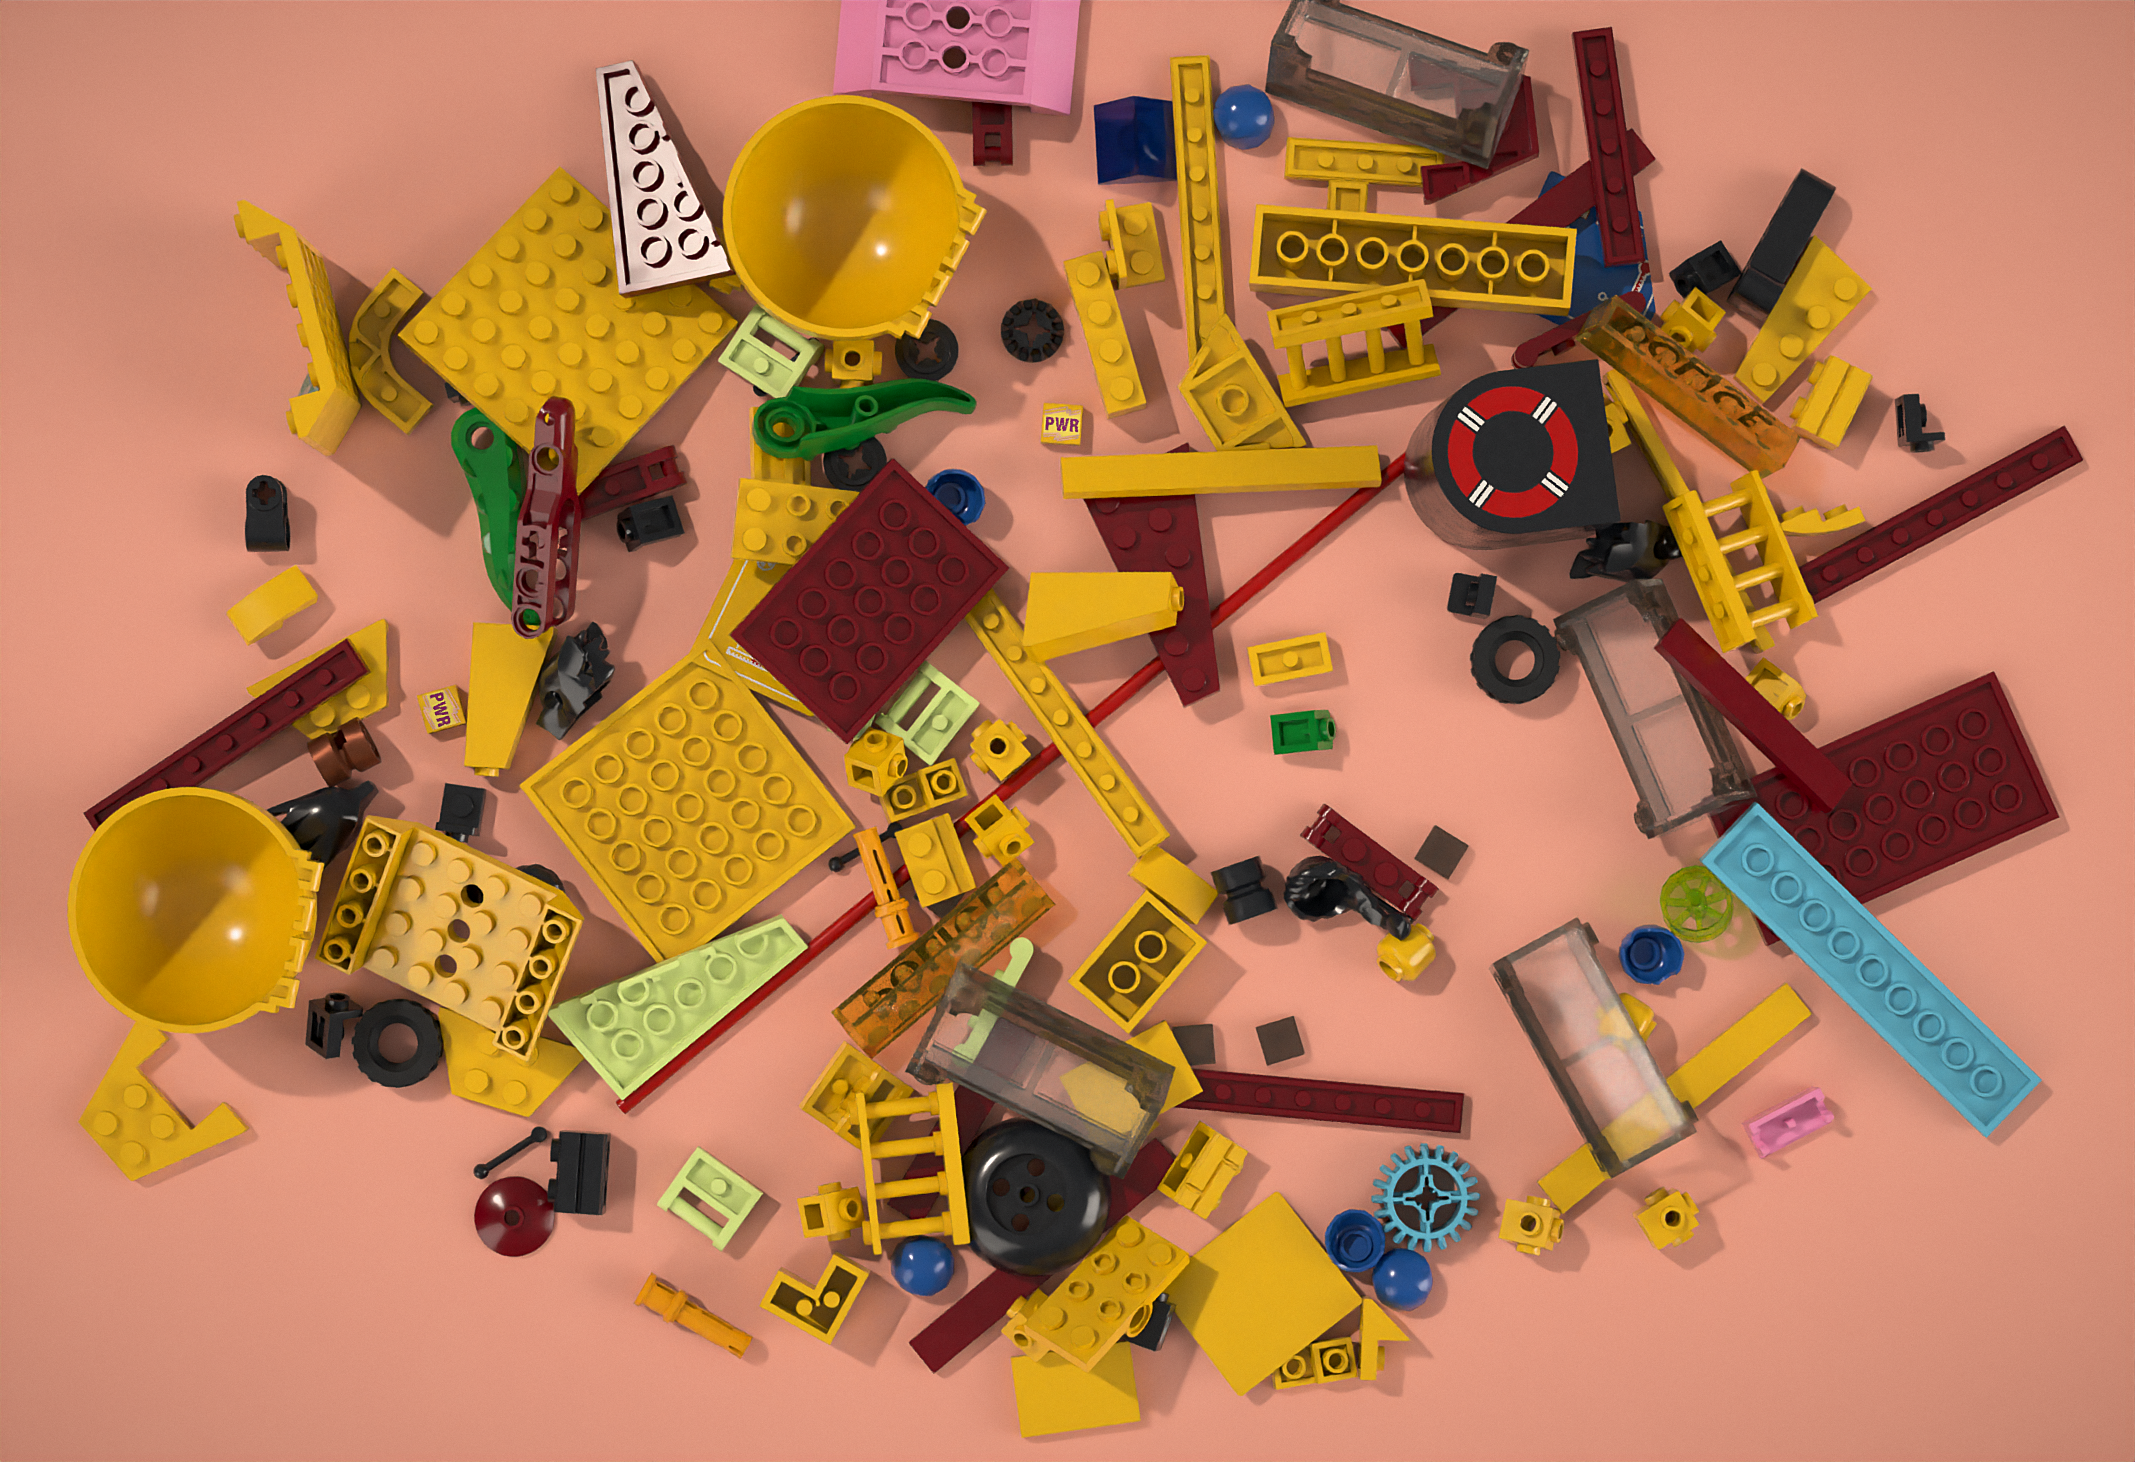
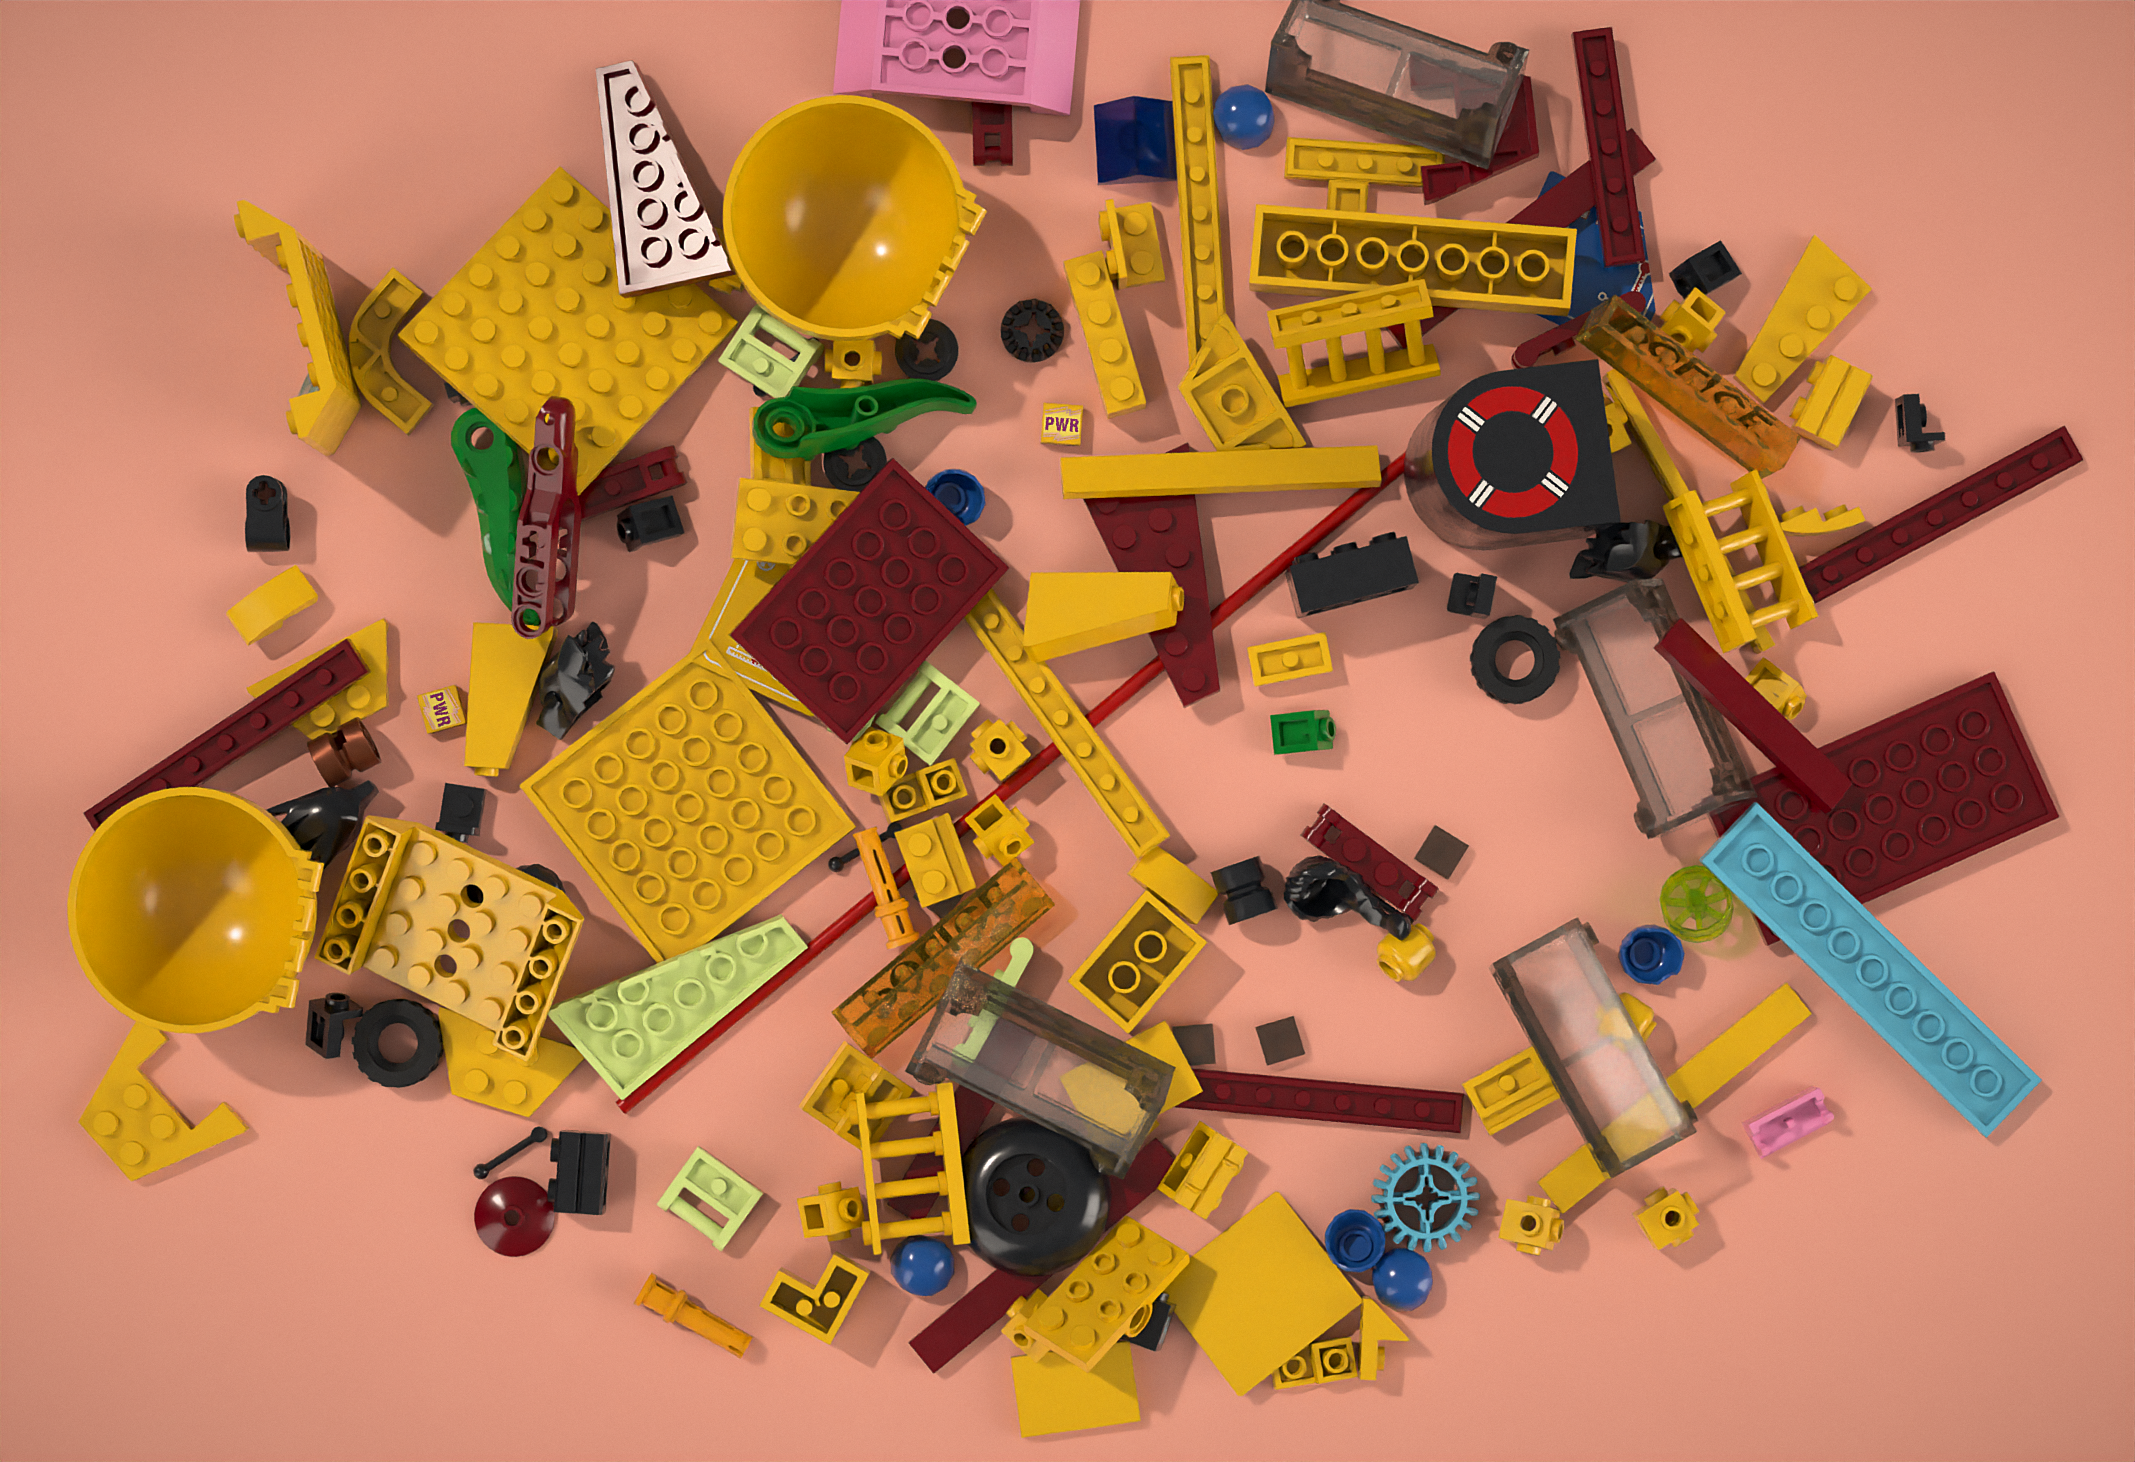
black beam [1726,168,1836,321] -> none
none -> black brick [1285,532,1419,619]
none -> yellow plate [1461,1046,1560,1136]

